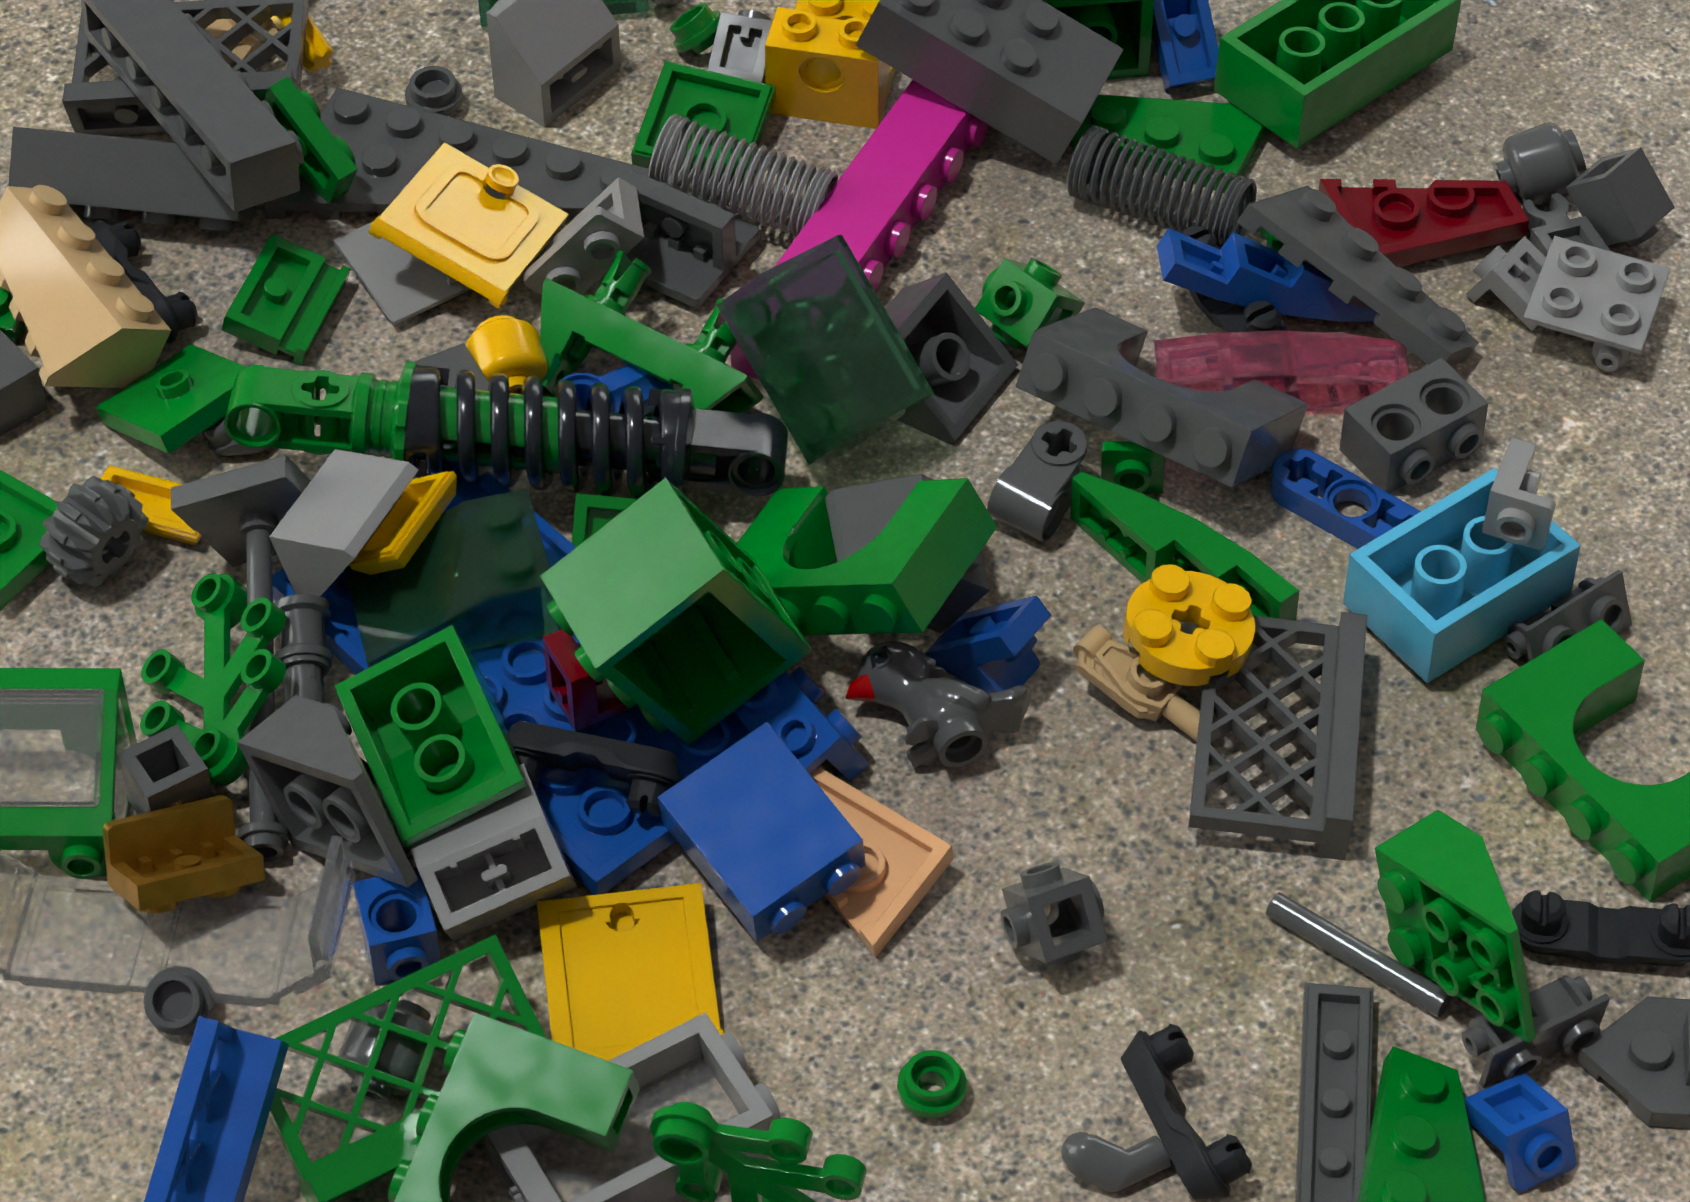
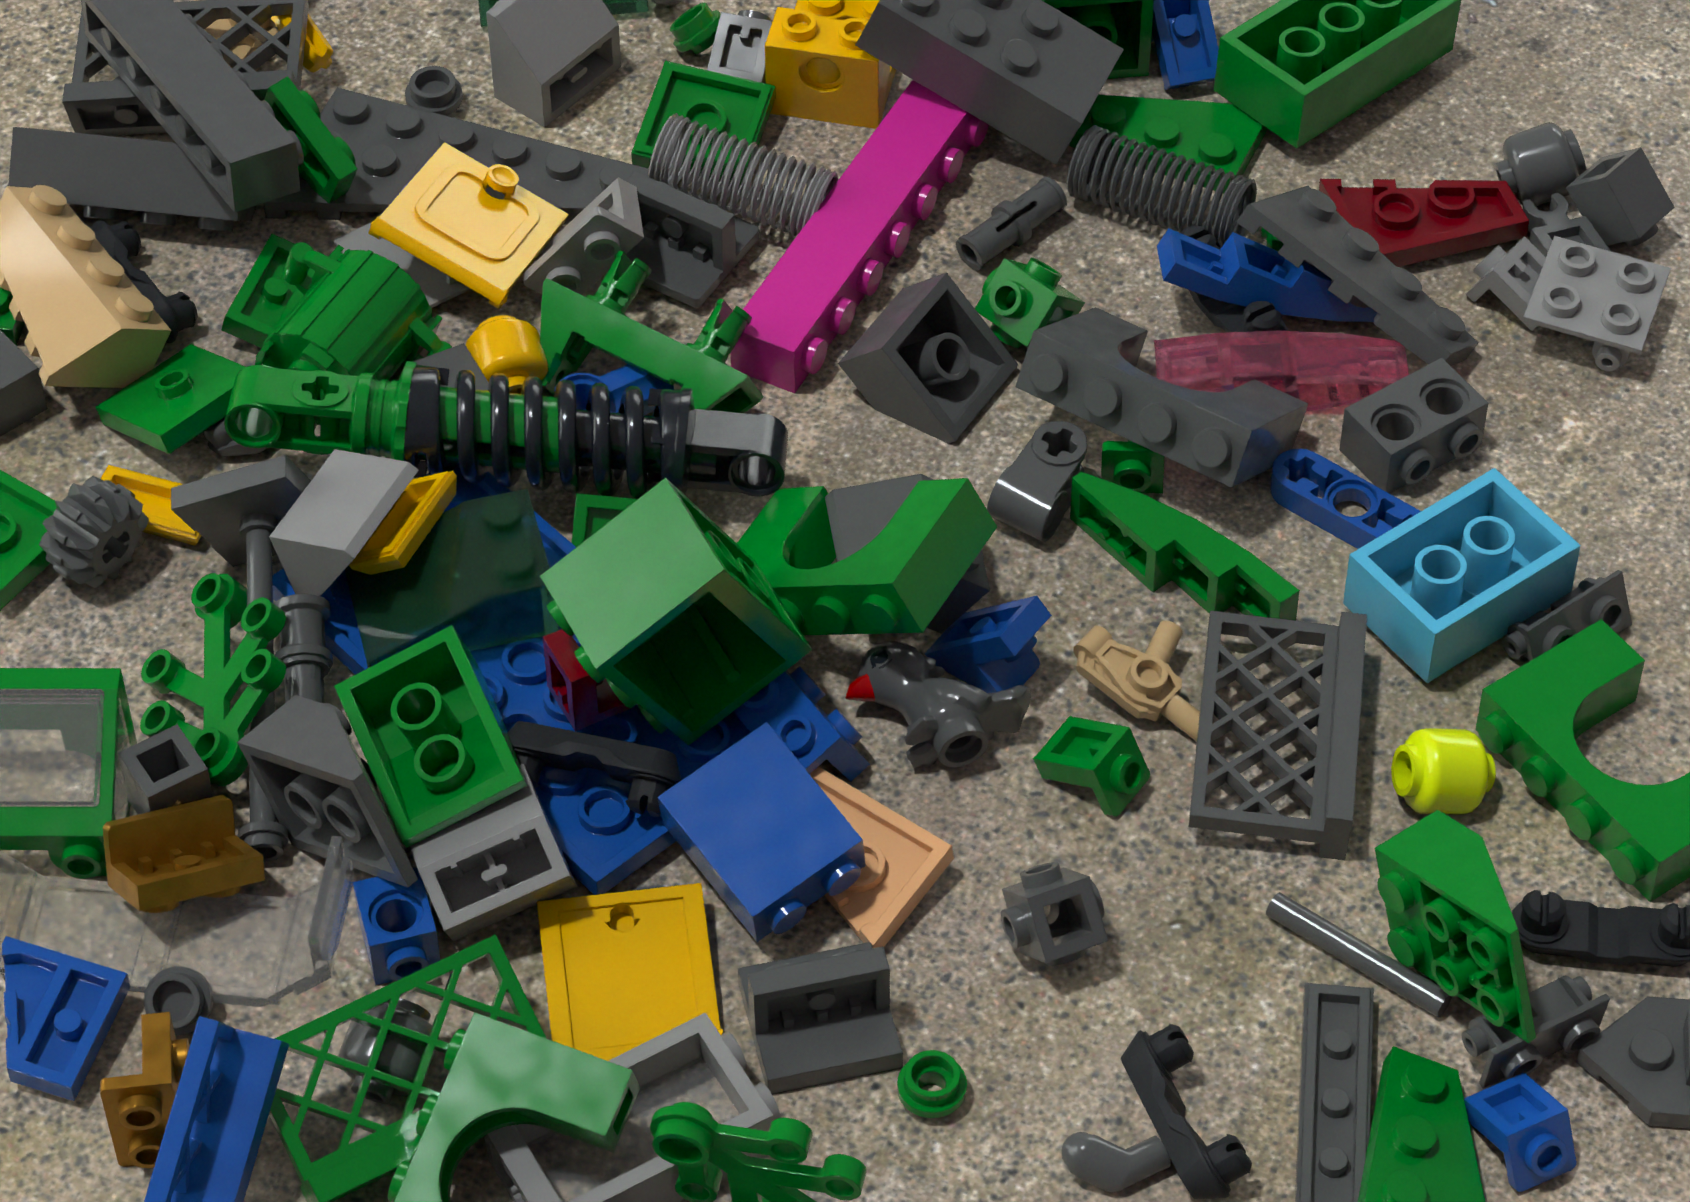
clear green slope [716,235,934,465] -> none
yellow plate [1123,564,1255,686] -> none
light grey bracket [1482,437,1556,550] -> none
none -> blue wing [2,936,130,1101]
none -> pearl gold bracket [100,1012,190,1168]
none -> green container [255,242,452,400]
none -> dark grey bracket [738,942,903,1095]
none -> dark grey pin [956,177,1067,270]
none -> green bracket [1033,716,1150,817]
none -> neon yellow head [1391,728,1496,815]

